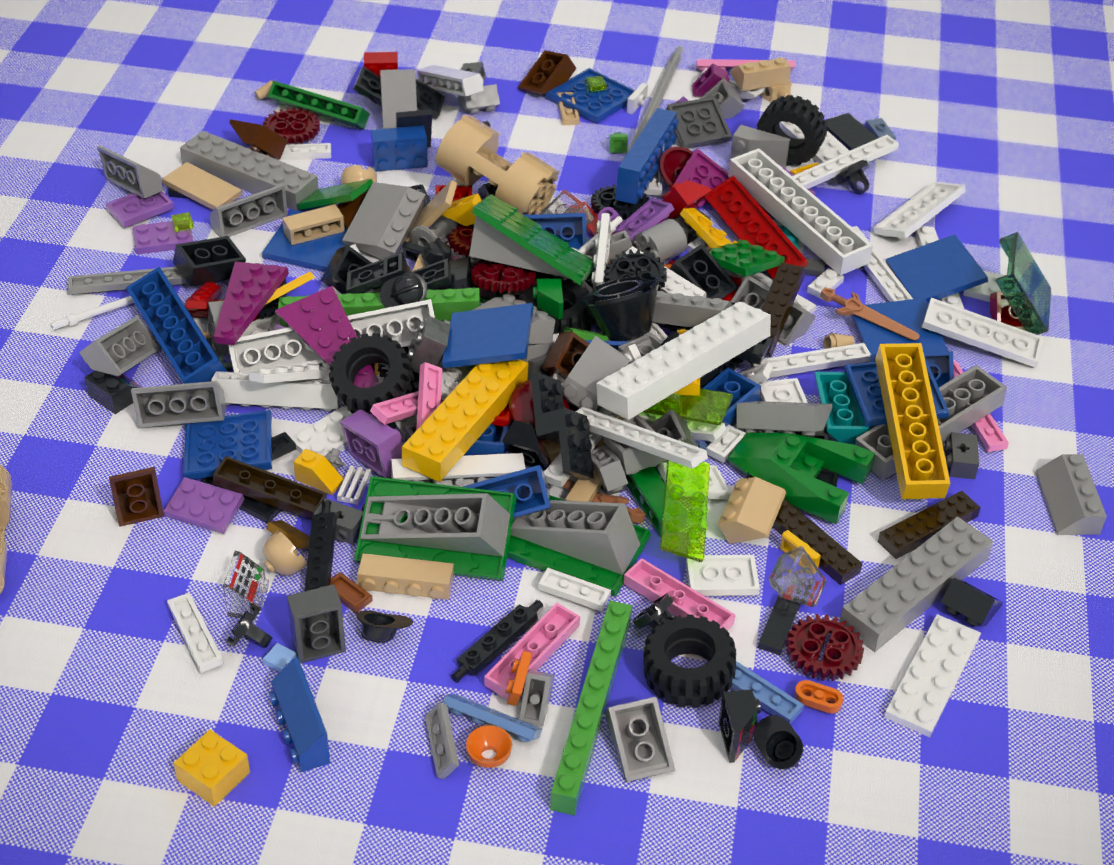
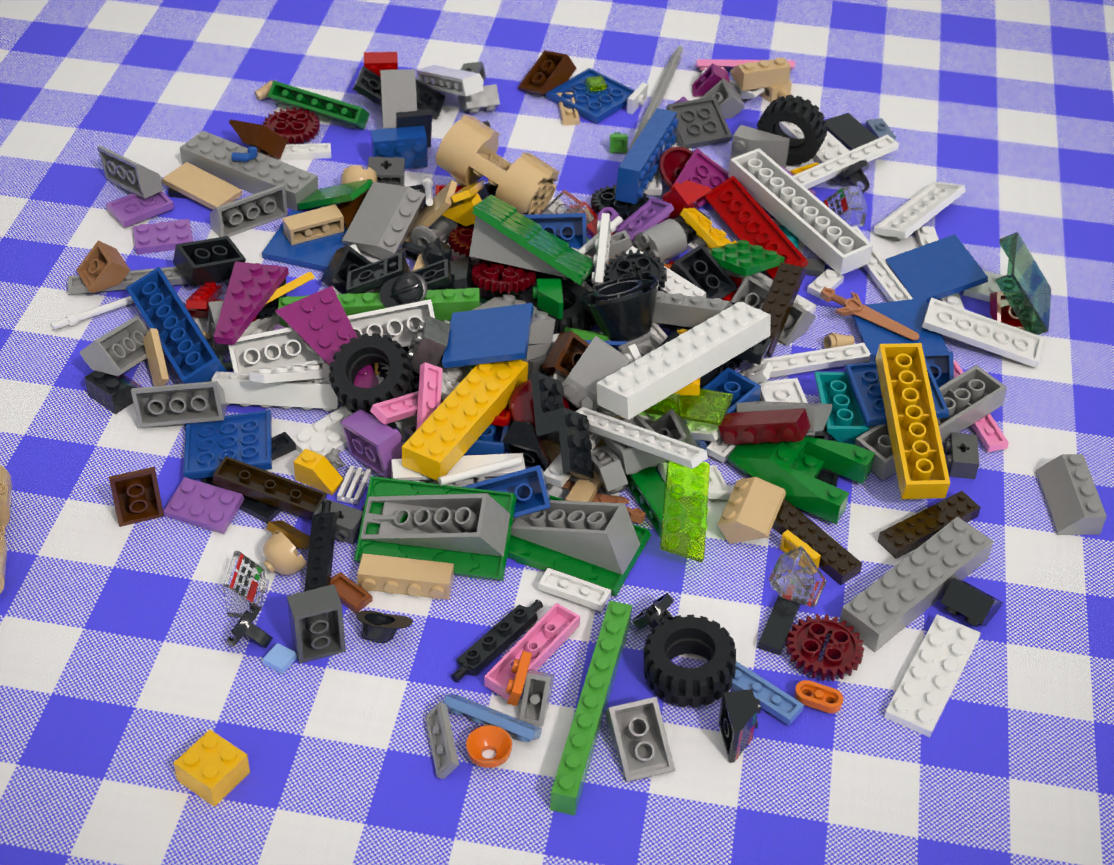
white plate [167,592,224,673] -> none
clear neon green tile [171,212,194,232] -> none
blue slope [269,657,330,772] -> none
bright pink piece [624,558,735,631] -> none
white plate [686,555,760,596] -> none
black piece [754,715,803,770] -> none
none -> medium nougat slope [76,240,130,293]
none -> tan tile [143,328,169,386]
none -> blue arm [231,146,258,162]
none -> dark grey brick [368,156,405,186]
none -> white bar [422,176,433,206]
none -> white bar [438,456,522,486]
none -> yellow tile [451,180,485,203]
none -> dark red brick [718,408,811,445]
none -> clear slope [823,186,868,226]

